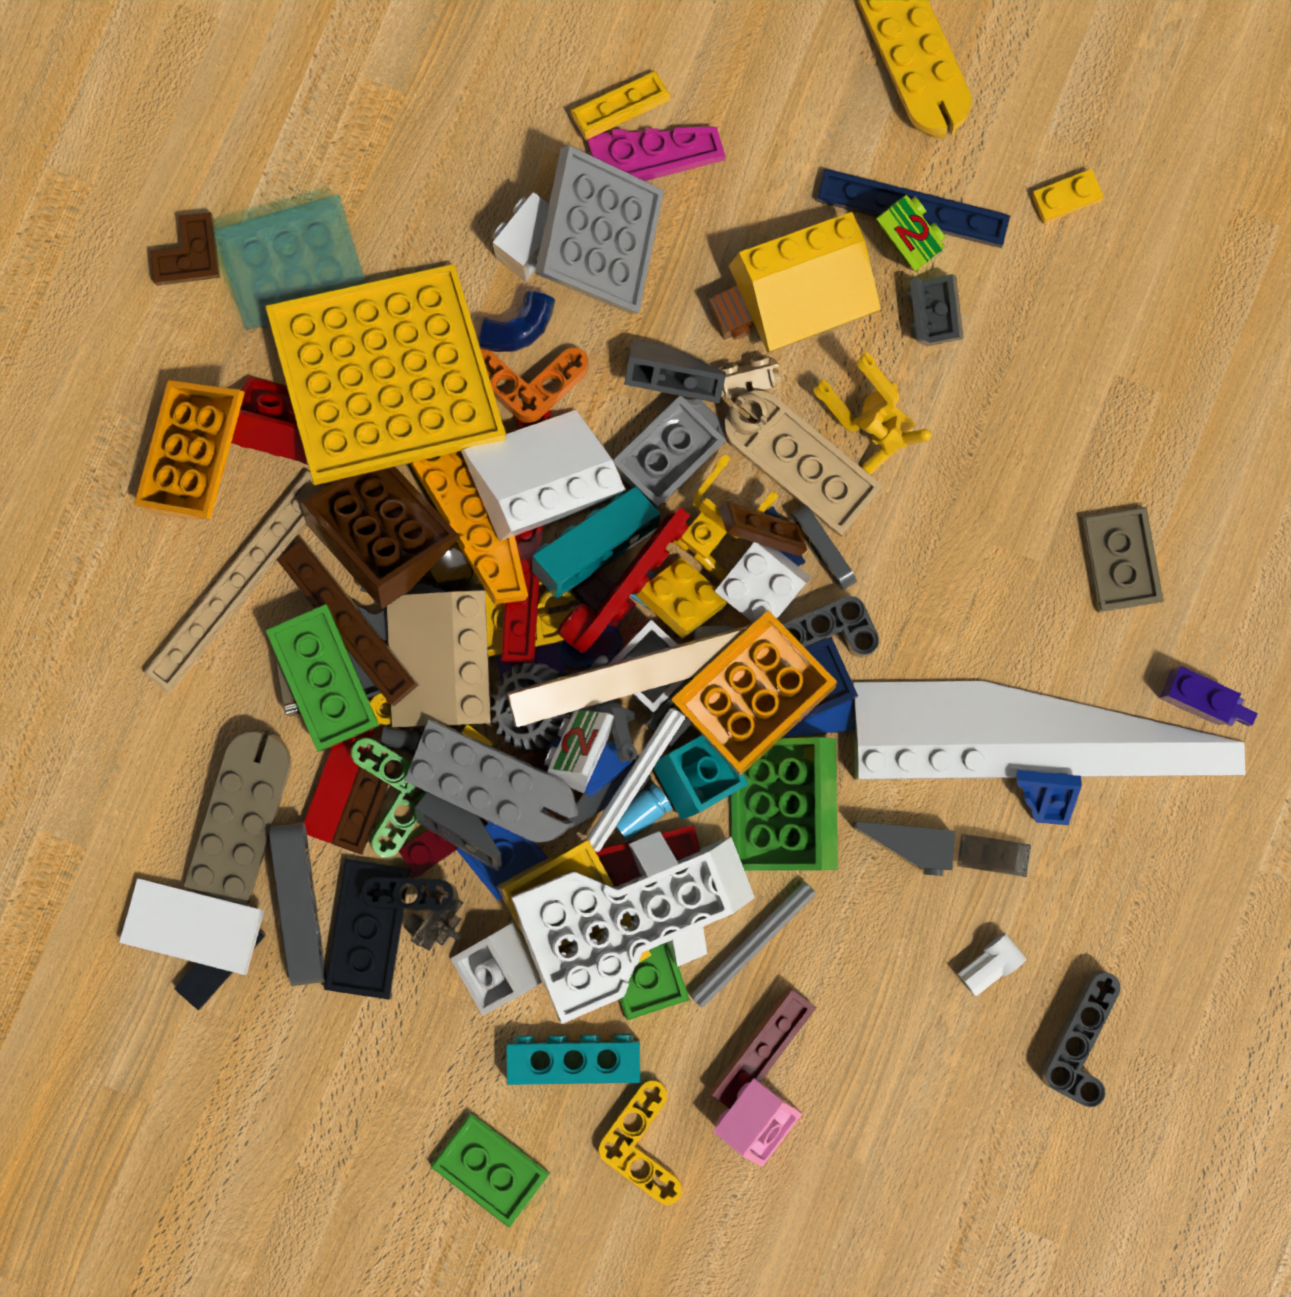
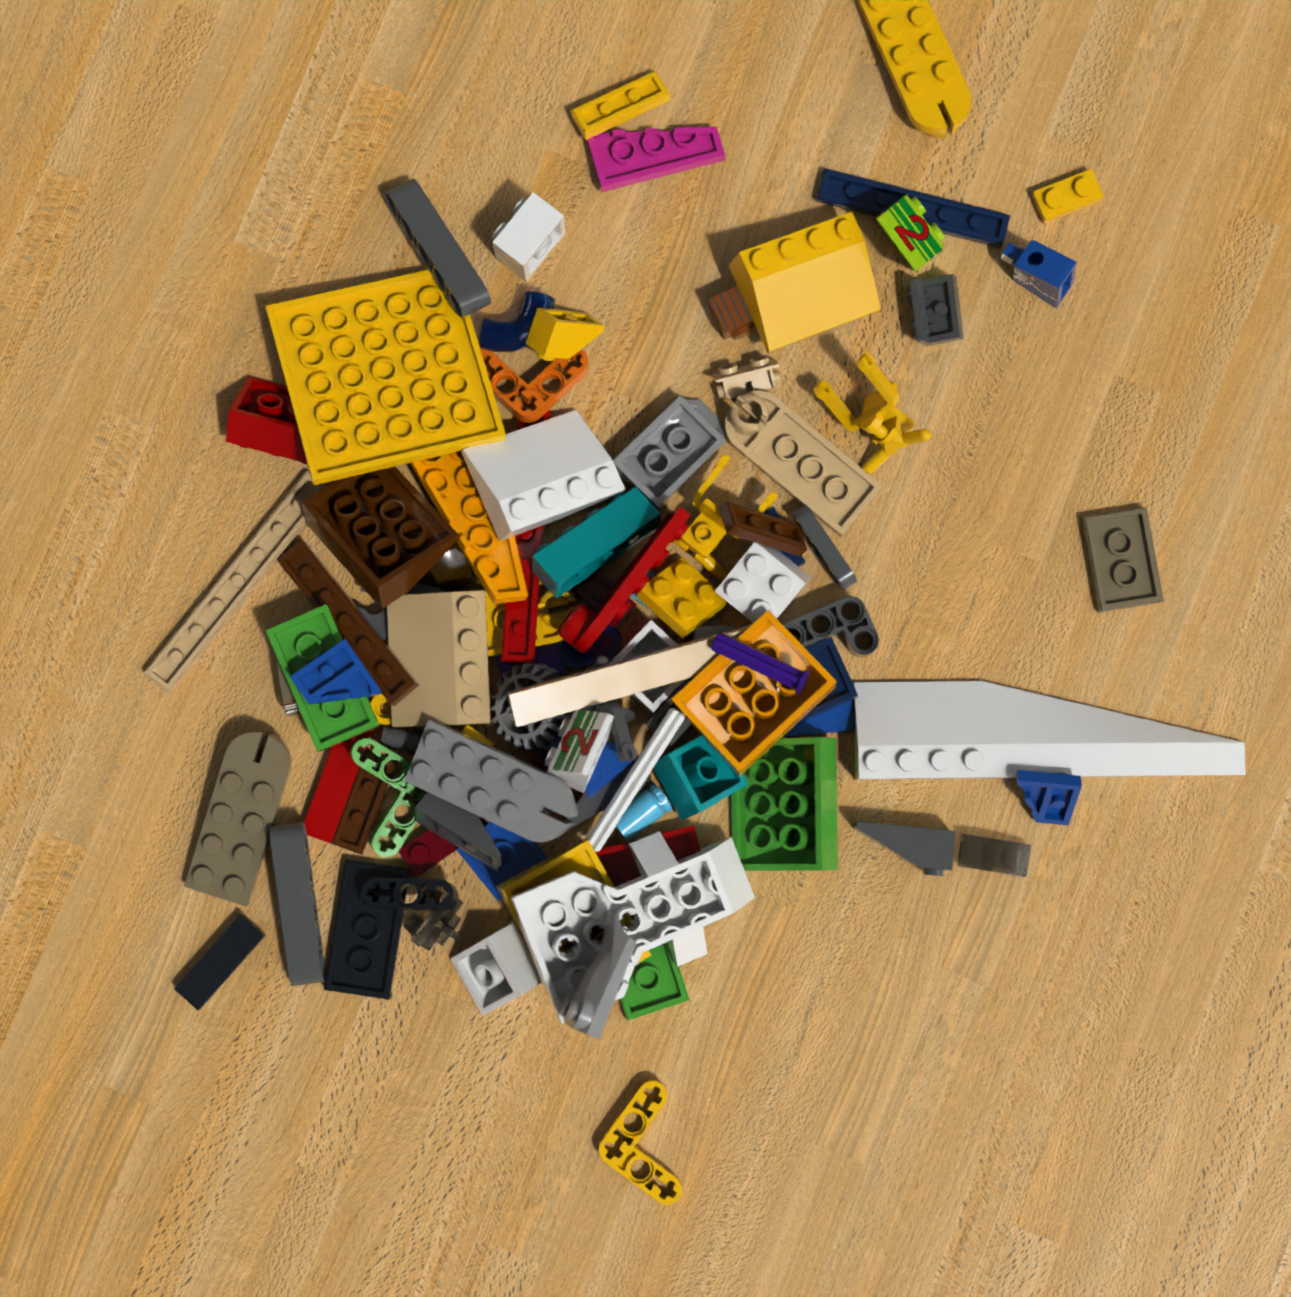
white tile [119,878,264,975] -> none
light orange slope [134,380,245,520] -> none
reddish brown plate [150,212,220,286] -> none
clear light blue slope [214,194,366,330] -> none
bright green tile [431,1112,550,1228] -> none
teal brick [507,1034,640,1085] -> none
light grey plate [535,145,664,314] -> none
dark grey slope [624,338,726,403] -> none
light grey axle [691,882,815,1007] -> none
dark red plate [708,986,816,1109] -> none
bright pink slope [713,1078,802,1167] -> none
white piece [957,933,1027,997] -> none
dark grey beam [1040,971,1121,1107] -> none
dark purple hinge [1159,666,1258,726] -> none
none -> blue wing [290,639,382,705]
none -> dark grey beam [384,178,491,318]
none -> yellow slope [526,308,605,361]
none -> light grey slope [561,911,637,1040]
none -> dark purple axle [711,633,810,695]
none -> blue torso [1001,240,1077,309]

